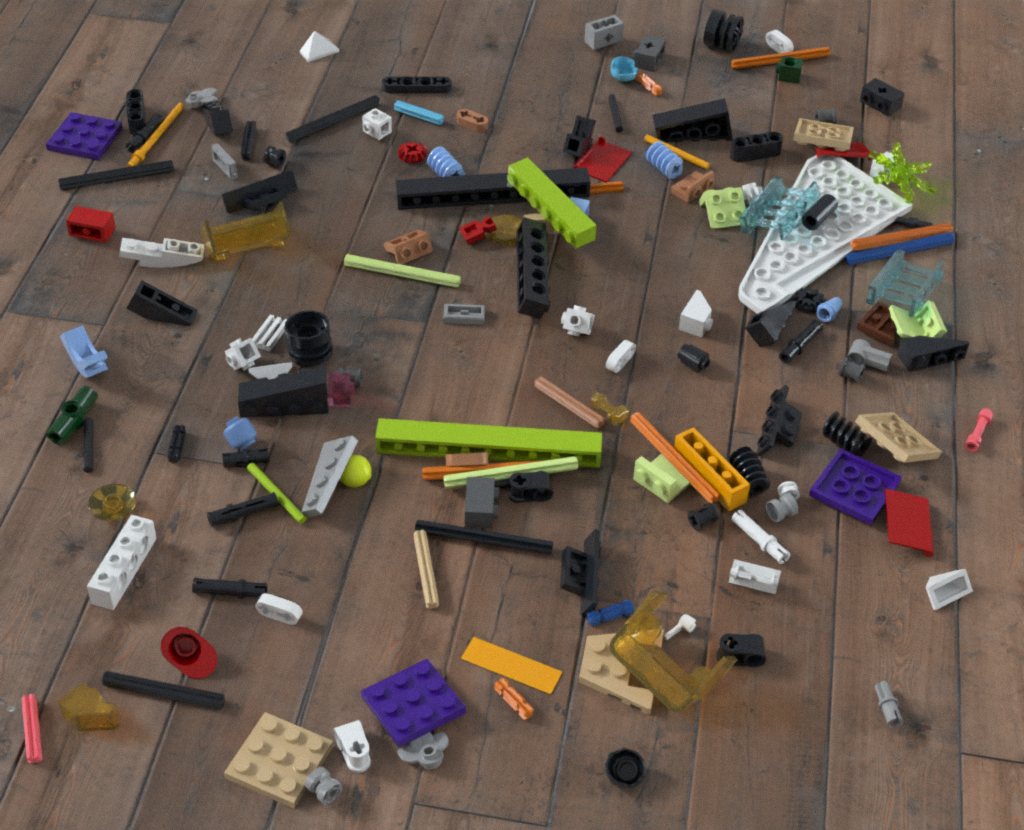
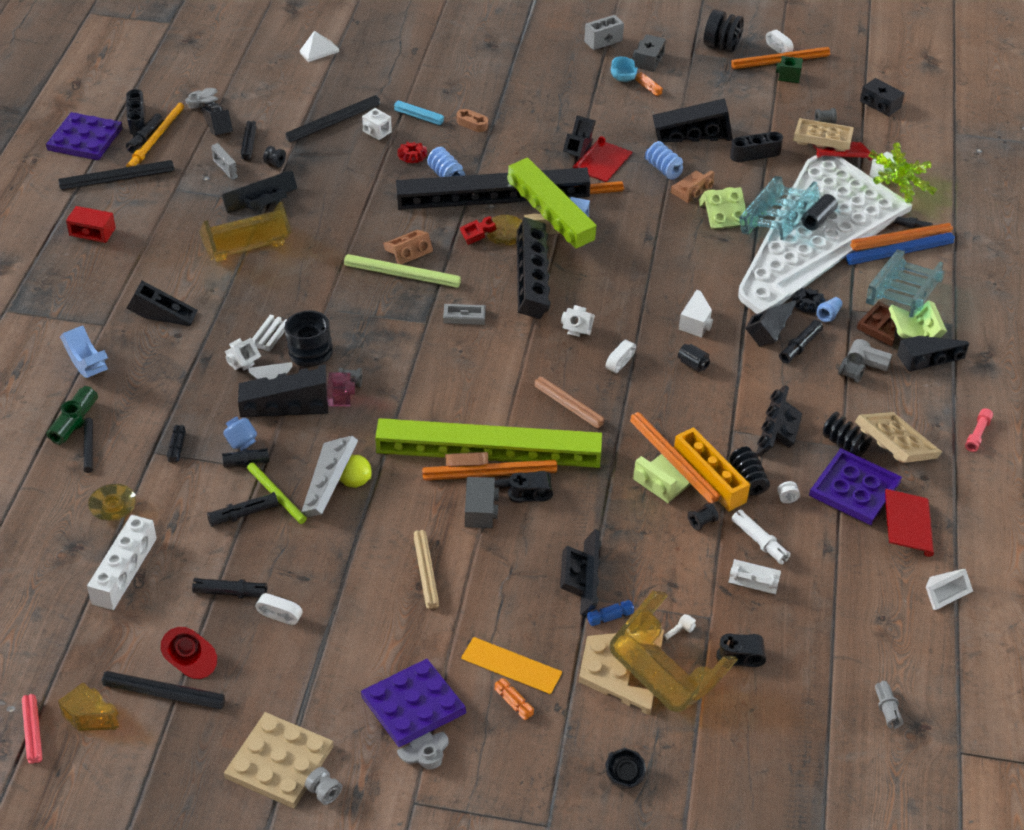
white slope [119,238,205,268] -> none
white piece [333,720,371,773] -> none
black beam [382,76,452,93] -> none
black axle [415,520,553,554] -> none
yellowish green axle [443,457,578,489] -> none
clear yellow bar [590,392,630,425] -> none
black bar [608,94,623,132] -> none
light orange bar [644,134,710,170] -> none
white gear [742,183,764,205] -> none
light grey wheel [766,493,798,523] -> none

